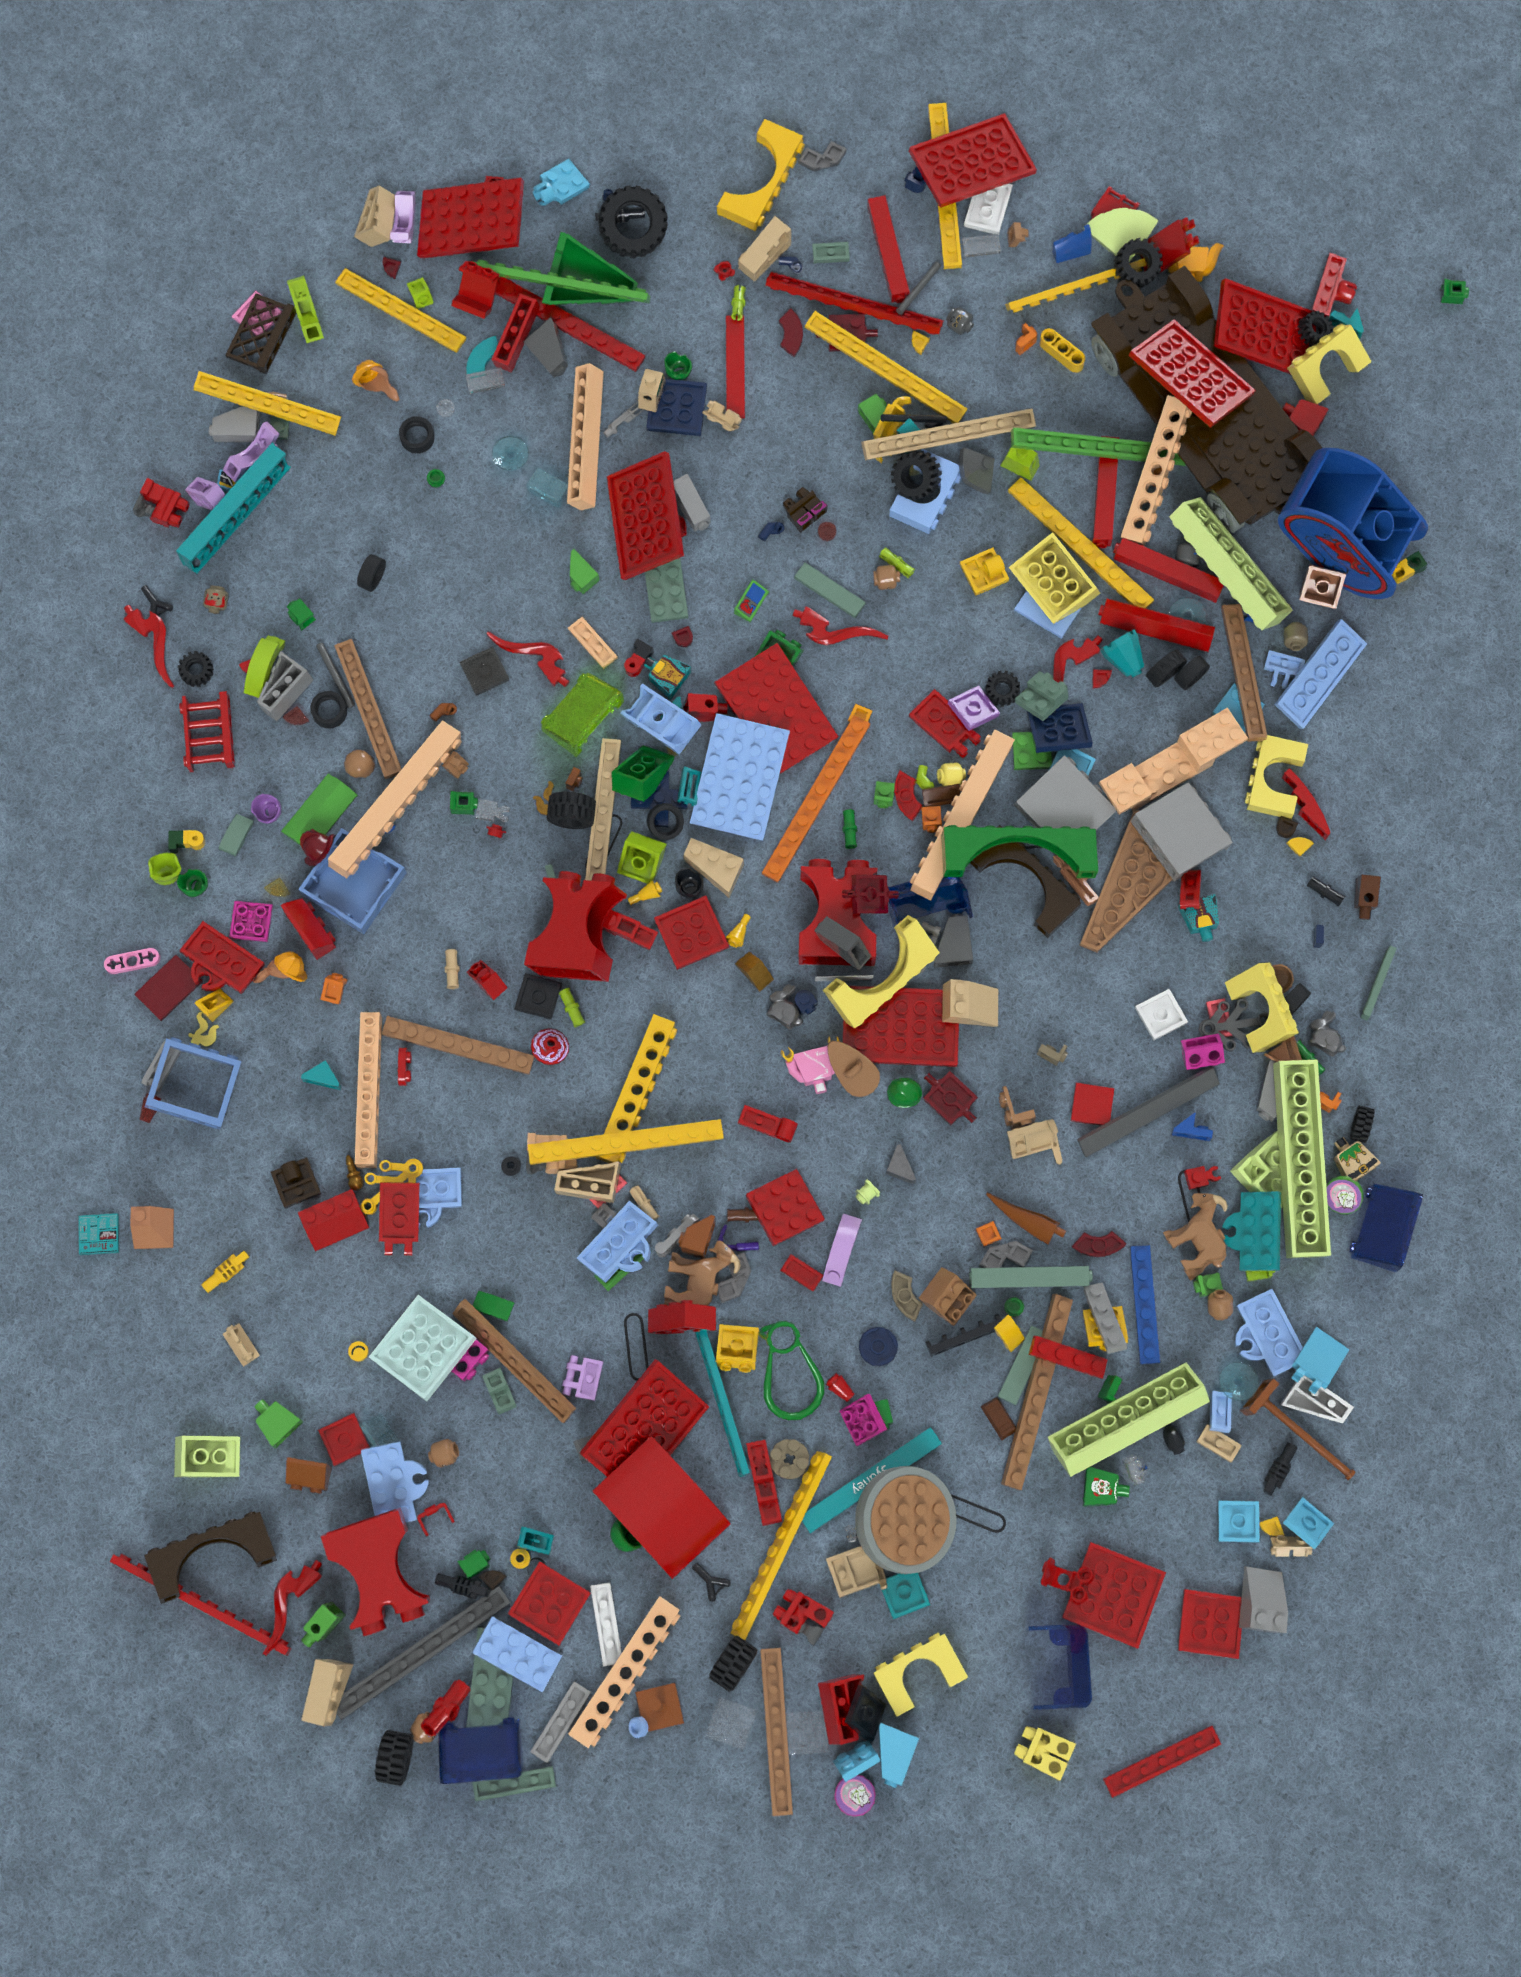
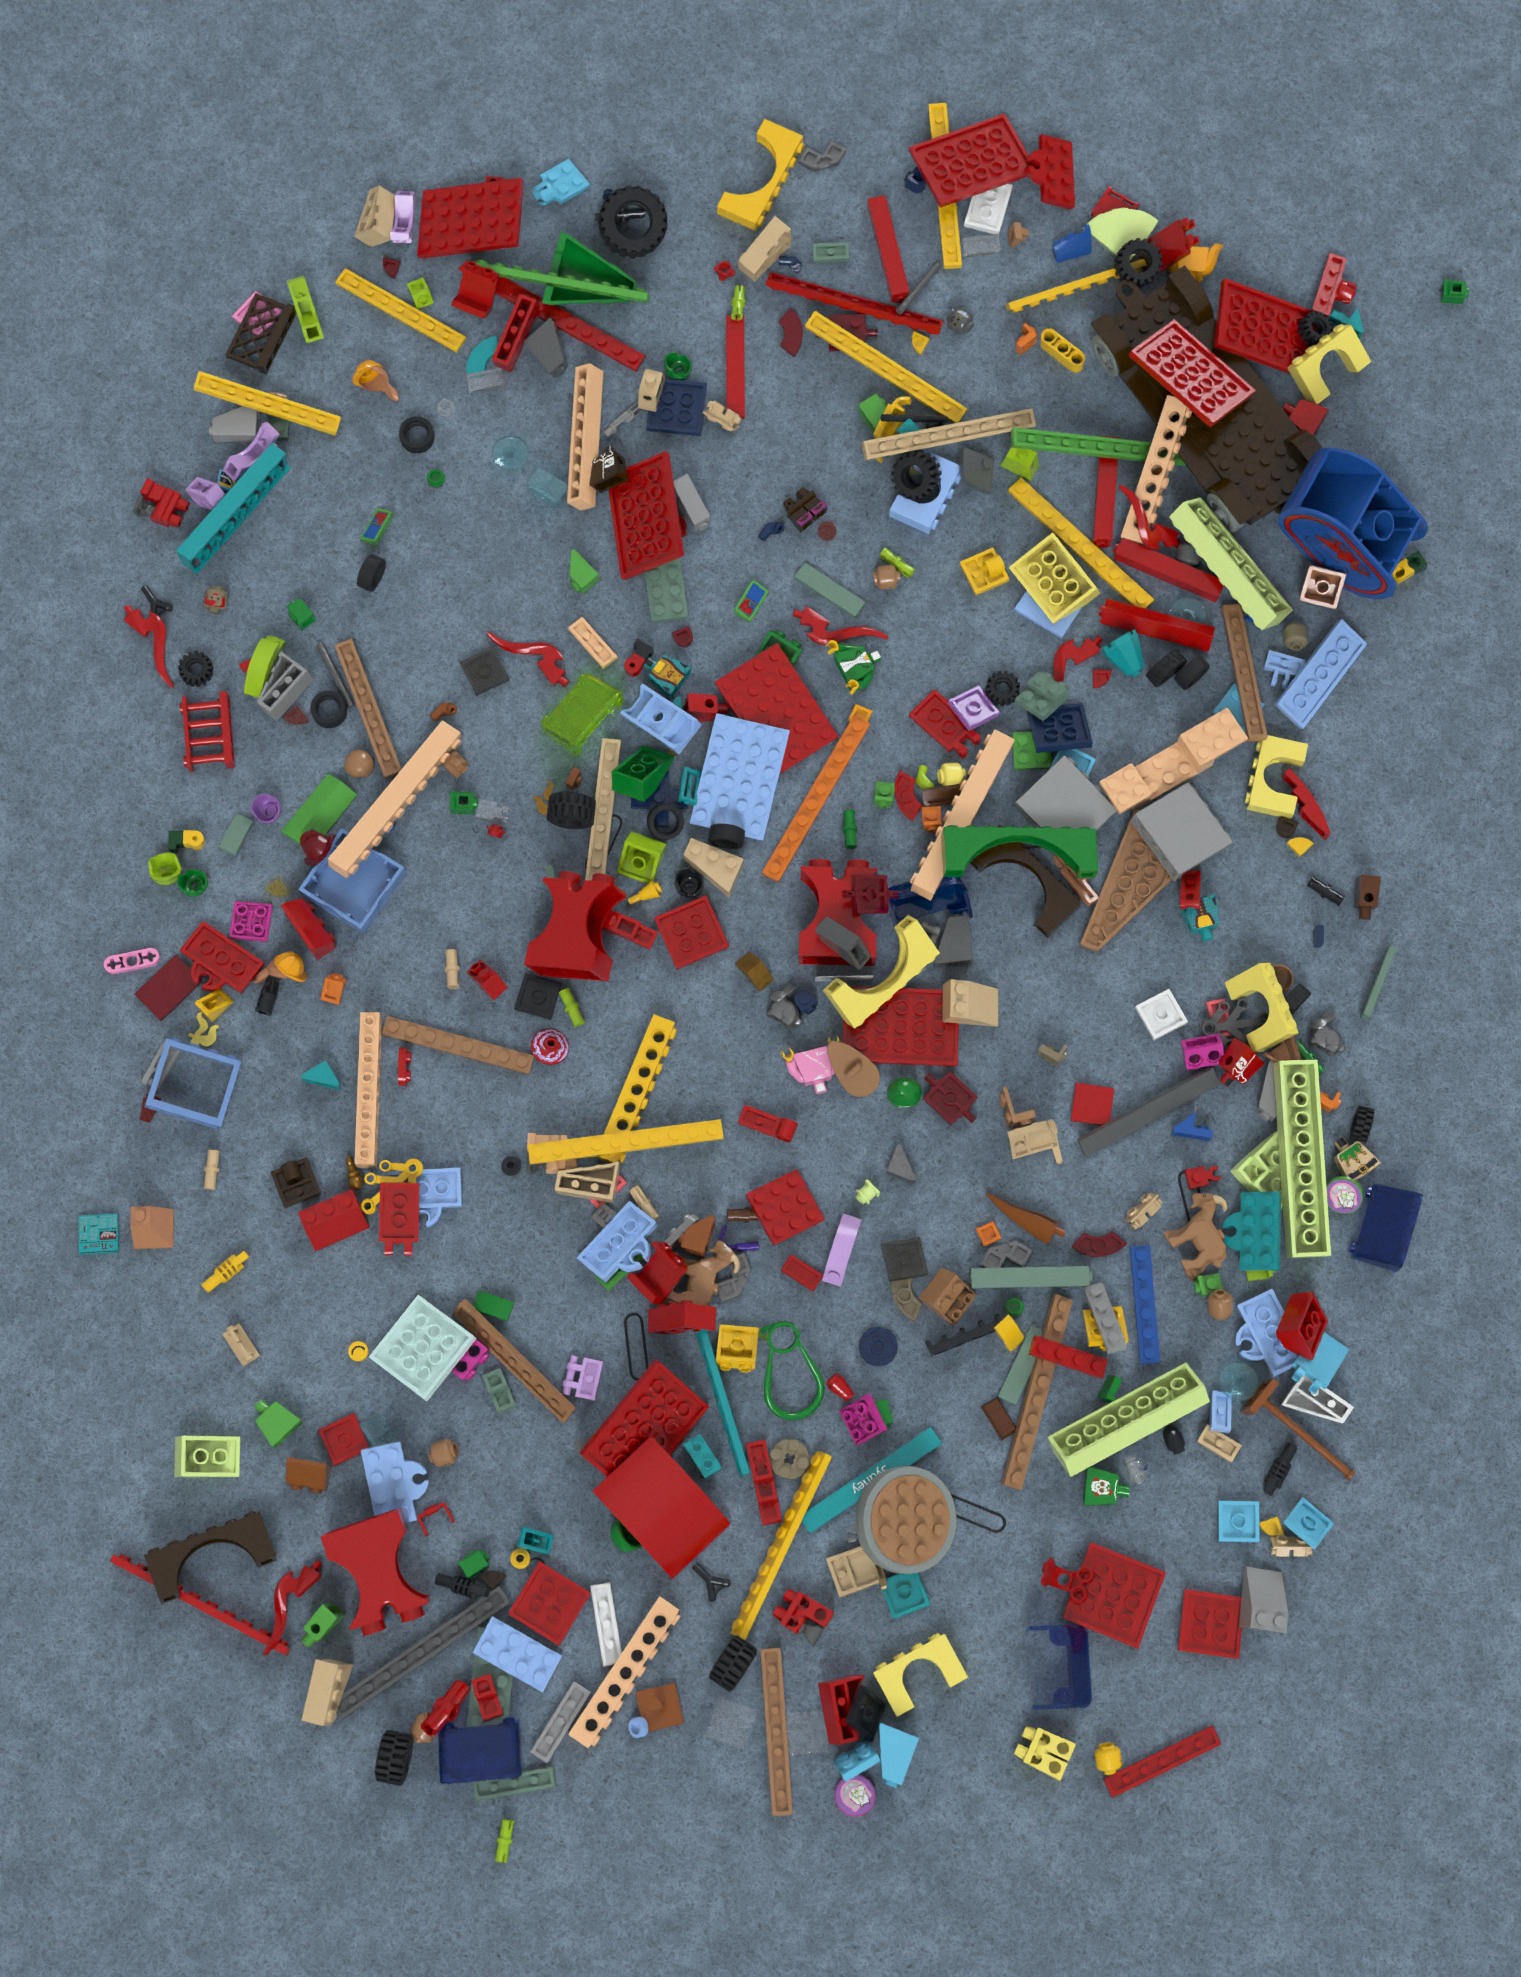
yellow cone [726,914,751,948] -> none
none -> tan pin [203,1150,220,1190]
none -> black hinge [255,980,279,1016]
none -> slope [360,508,394,547]
none -> red slope [471,1674,504,1722]
none -> lime pin [494,1819,515,1863]
none -> dark brown torso [590,446,629,493]
none -> red panel [627,1241,689,1304]
none -> teal brick [683,1434,722,1480]
none -> black tyre [708,823,745,849]
none -> green torso [825,640,881,694]
none -> clear smoke plate [881,1237,928,1282]
none -> red plate [1025,134,1075,209]
none -> yellow head [1094,1742,1122,1775]
none -> red piece [1118,485,1181,550]
none -> tan hinge [1124,1192,1163,1230]
none -> red torso [1219,1038,1264,1087]
none -> red slope [1276,1291,1328,1360]

